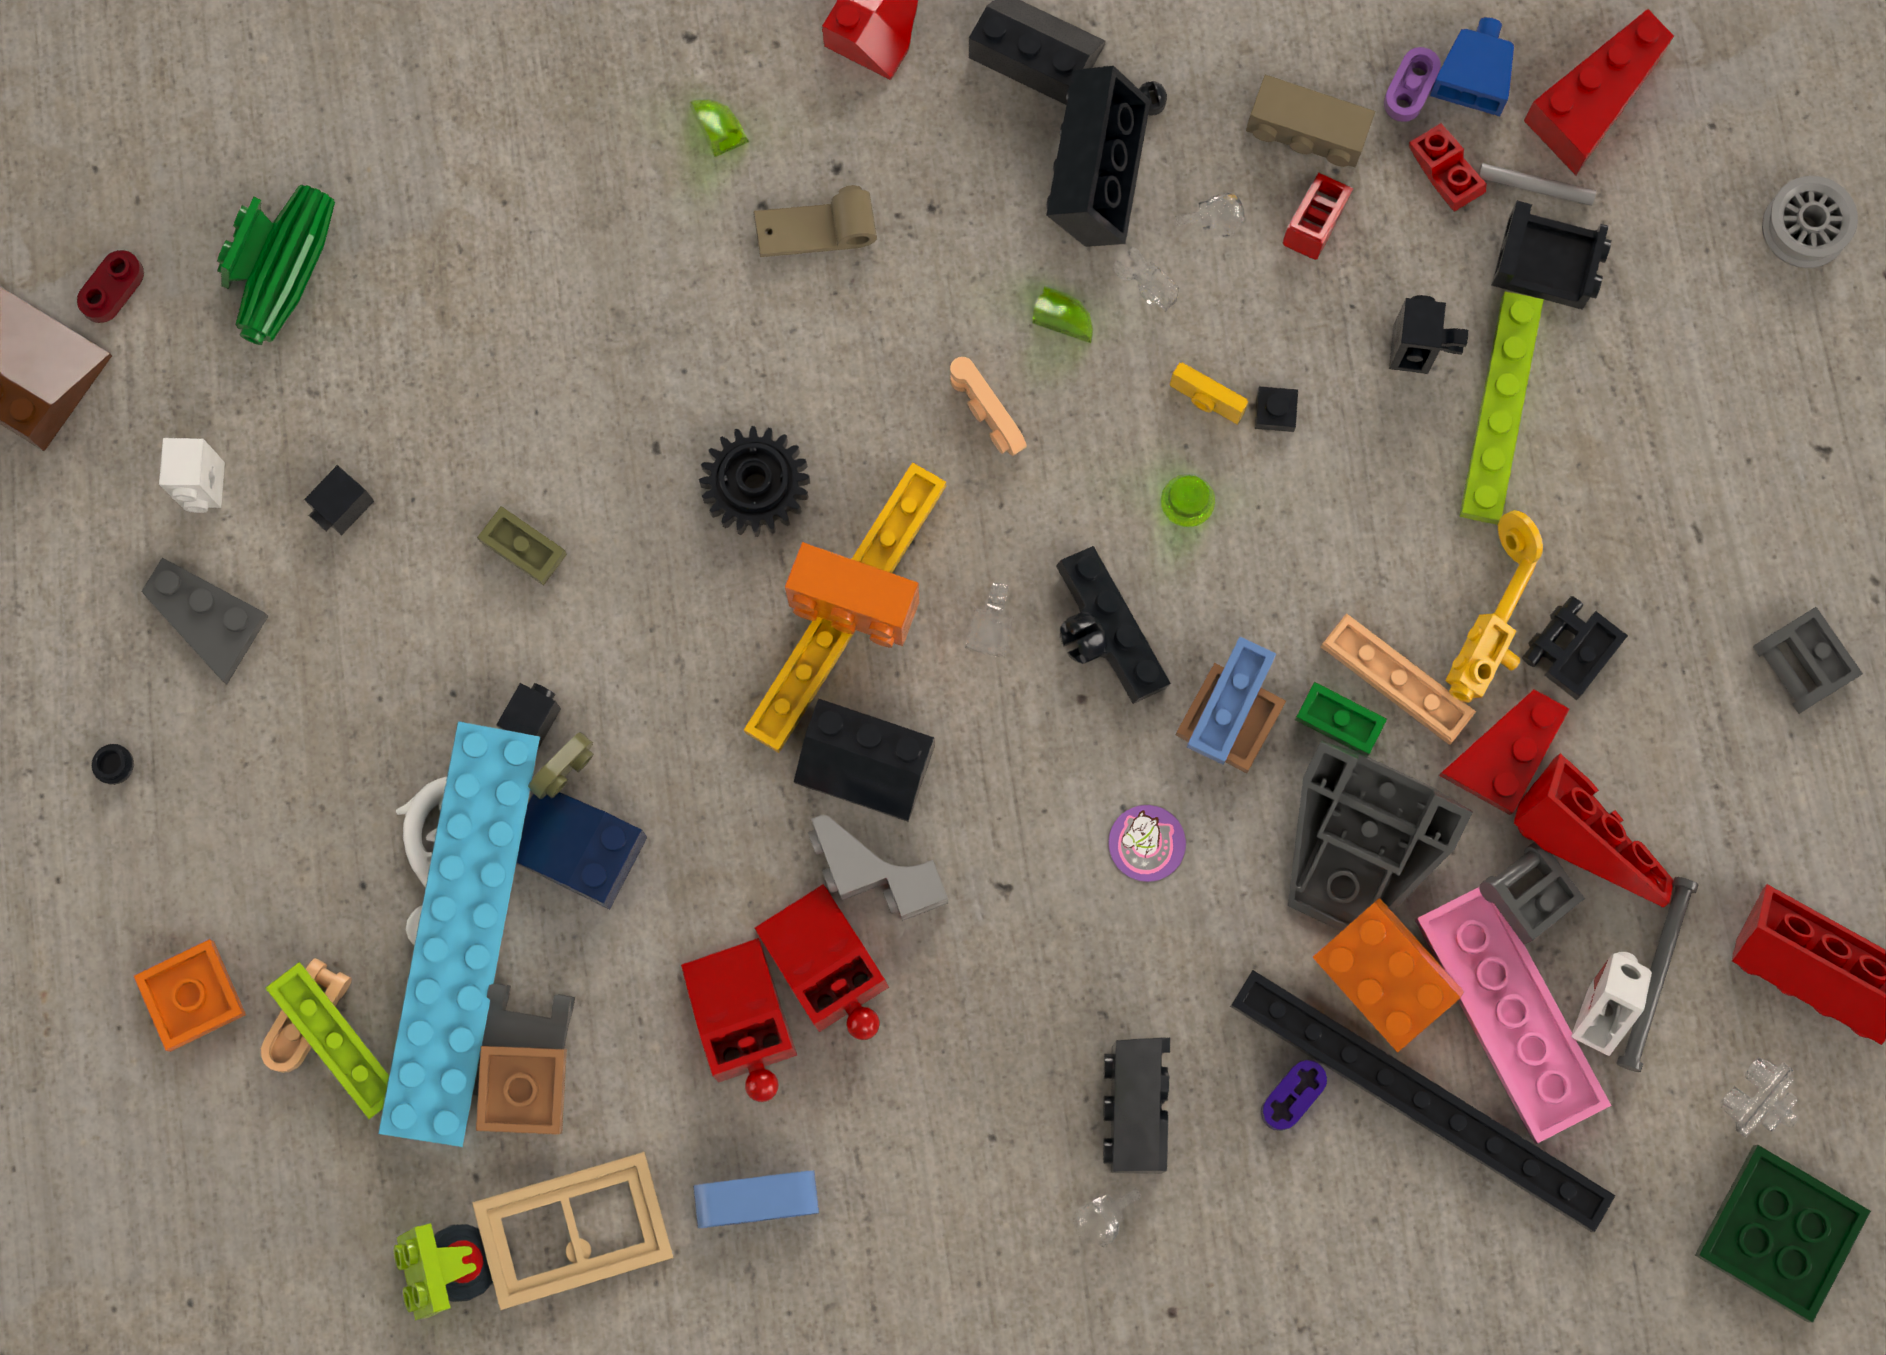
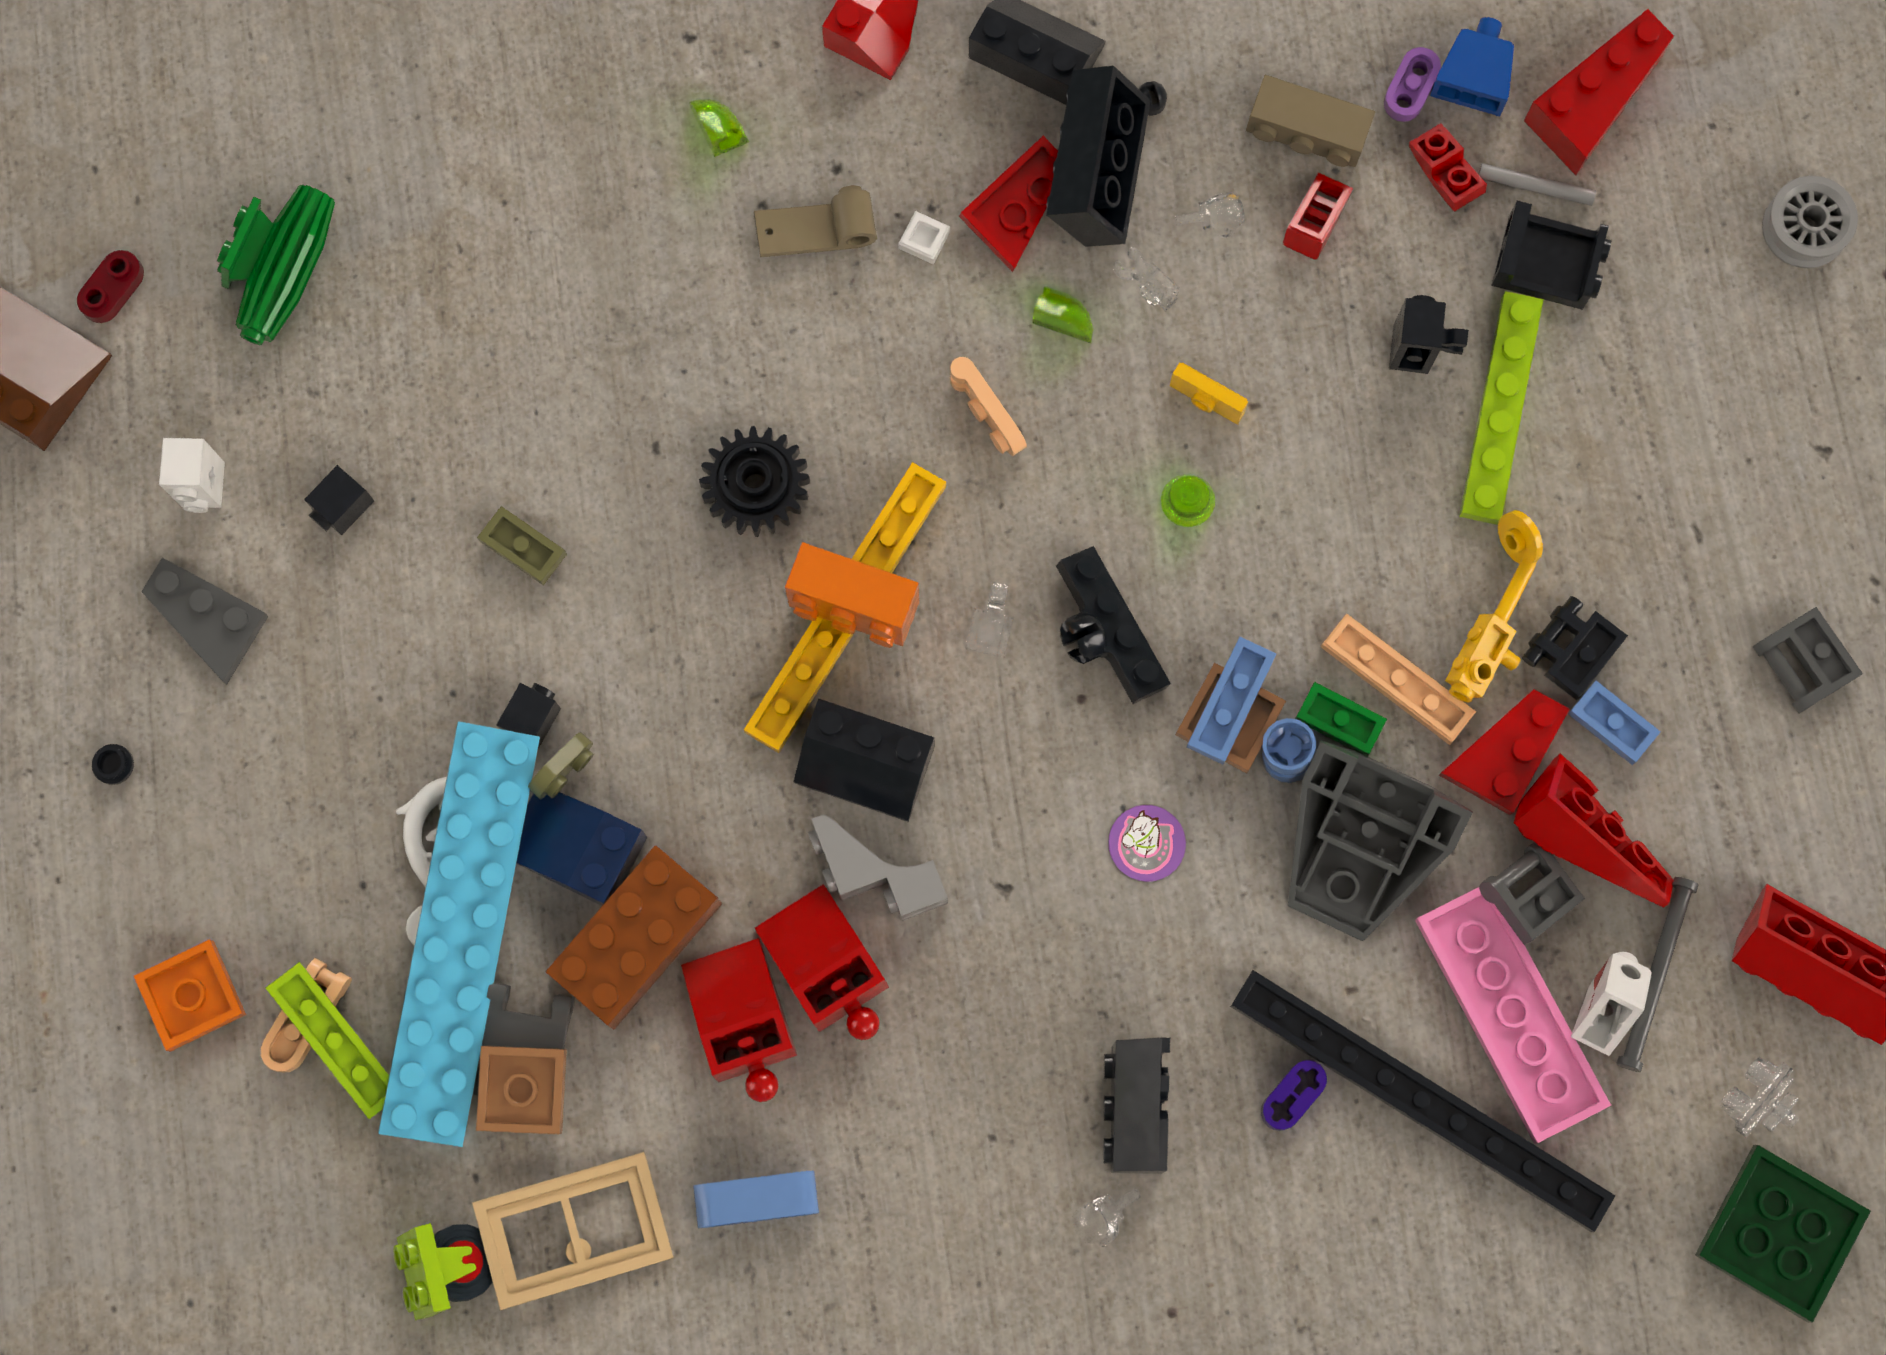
black plate [1255,386,1298,432] -> none
orange brick [1313,898,1464,1053] -> none
none -> dark orange brick [545,845,722,1030]
none -> white tile [898,211,950,265]
none -> red wing [959,135,1058,272]
none -> medium blue wheel [1262,718,1316,783]
none -> medium blue plate [1568,681,1661,765]

